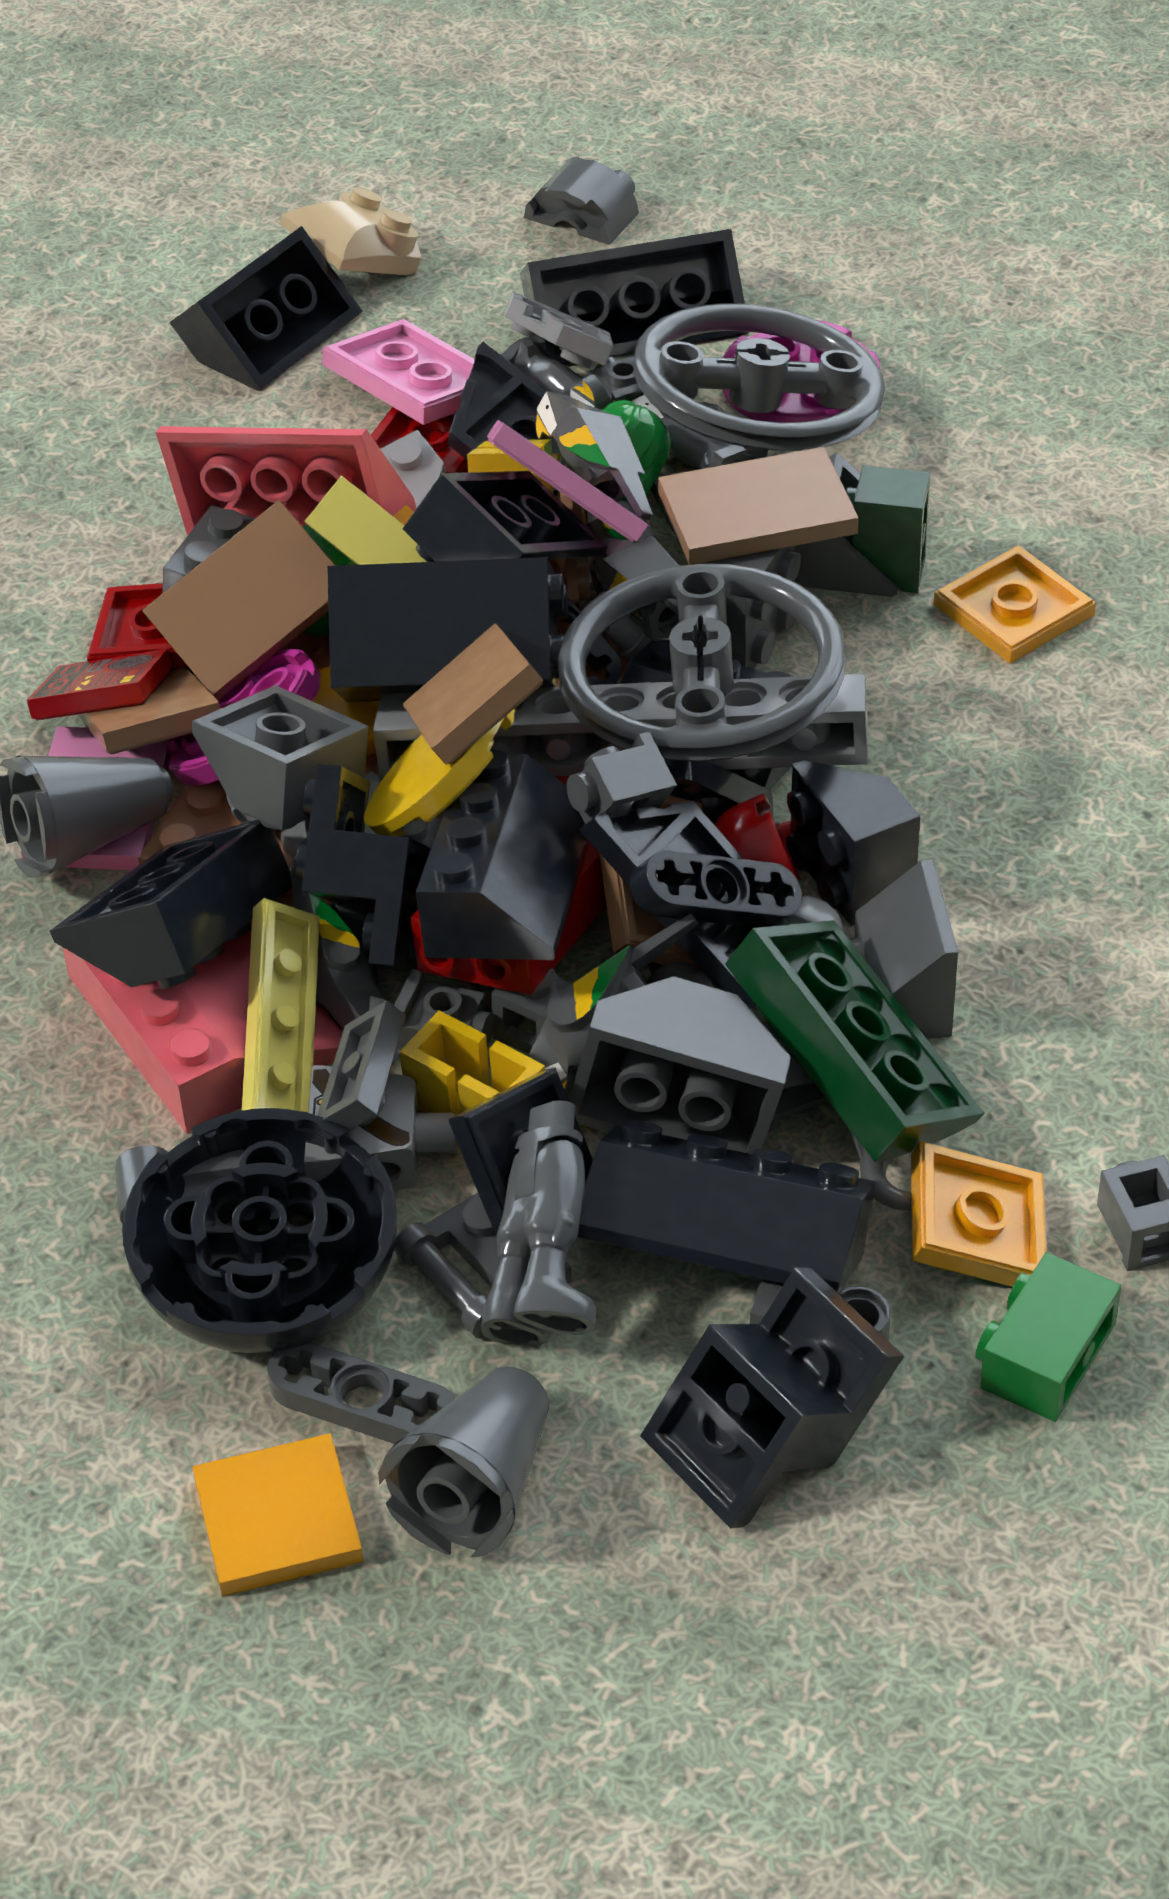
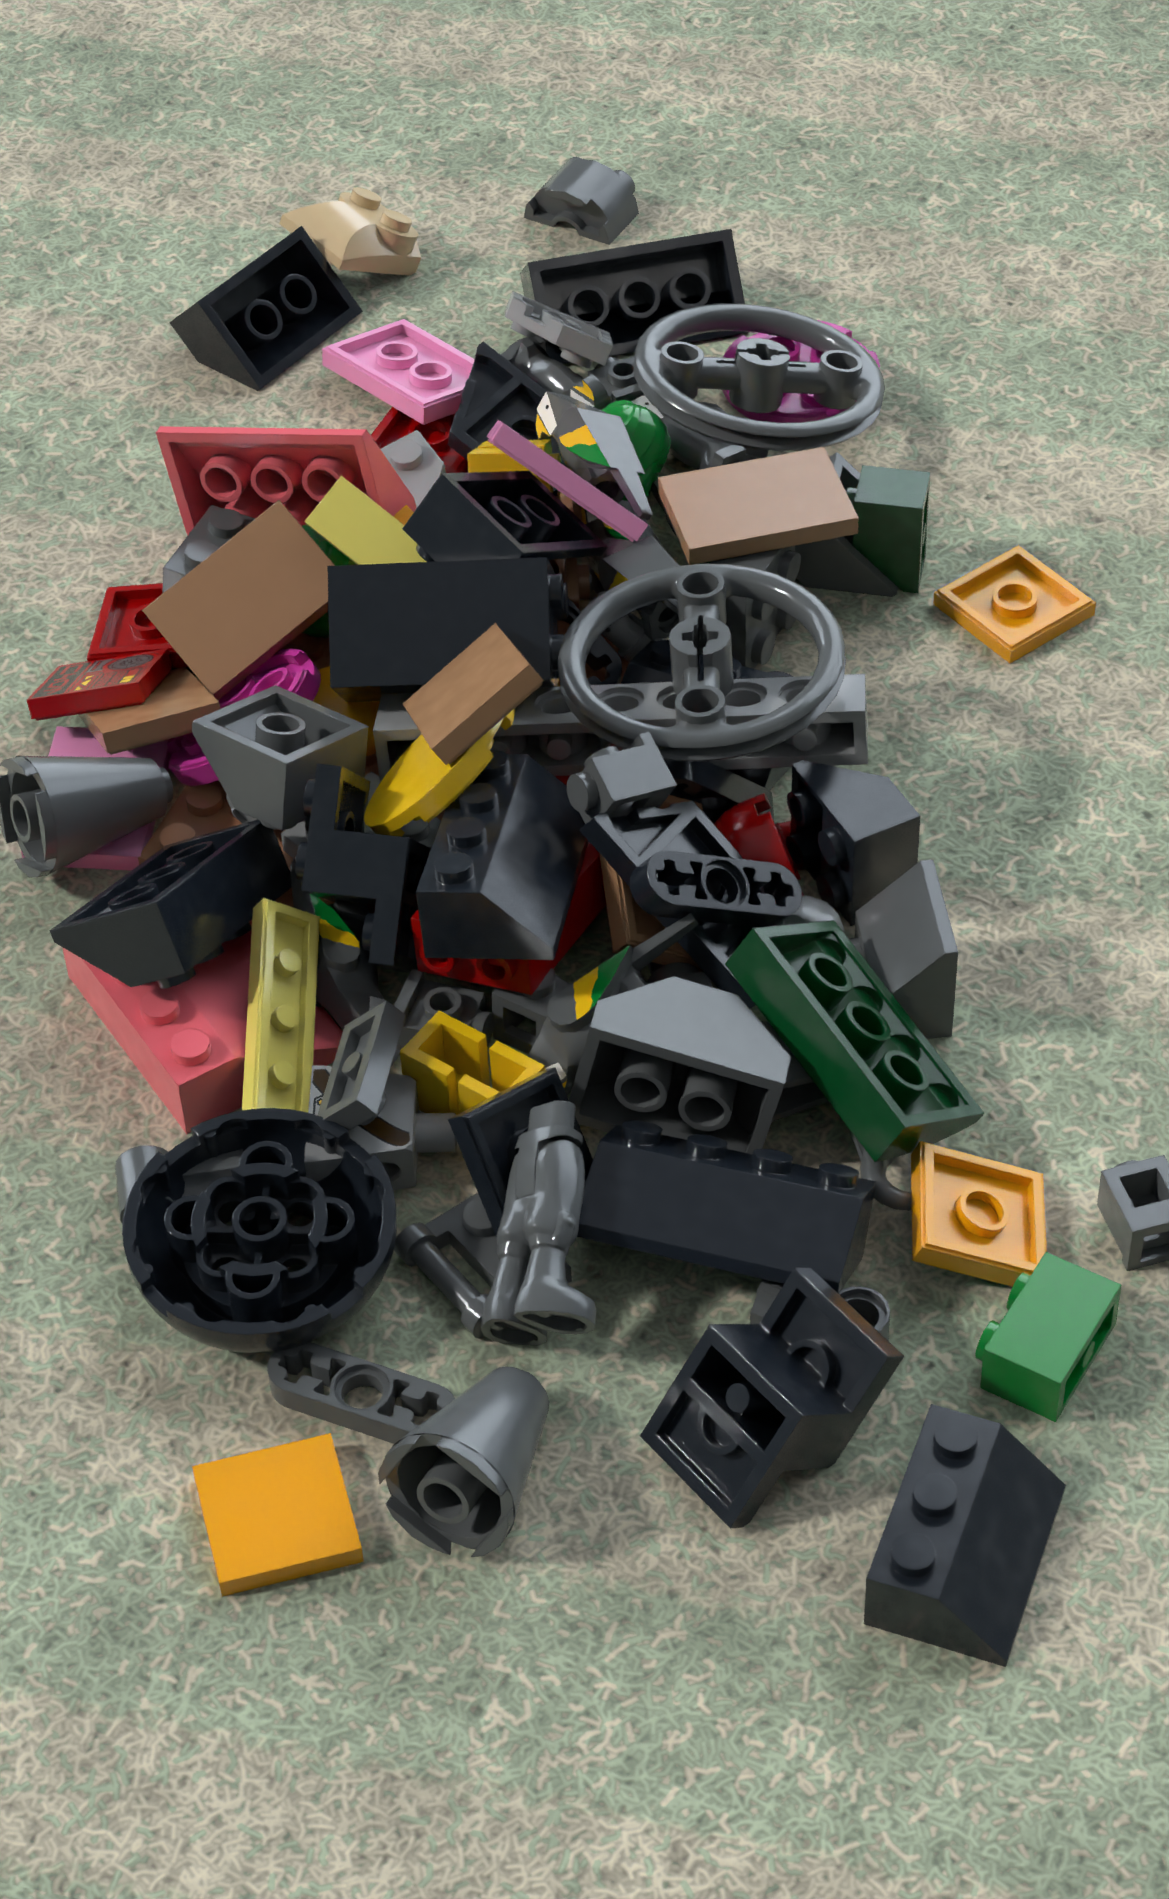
none -> black slope [864,1404,1066,1667]

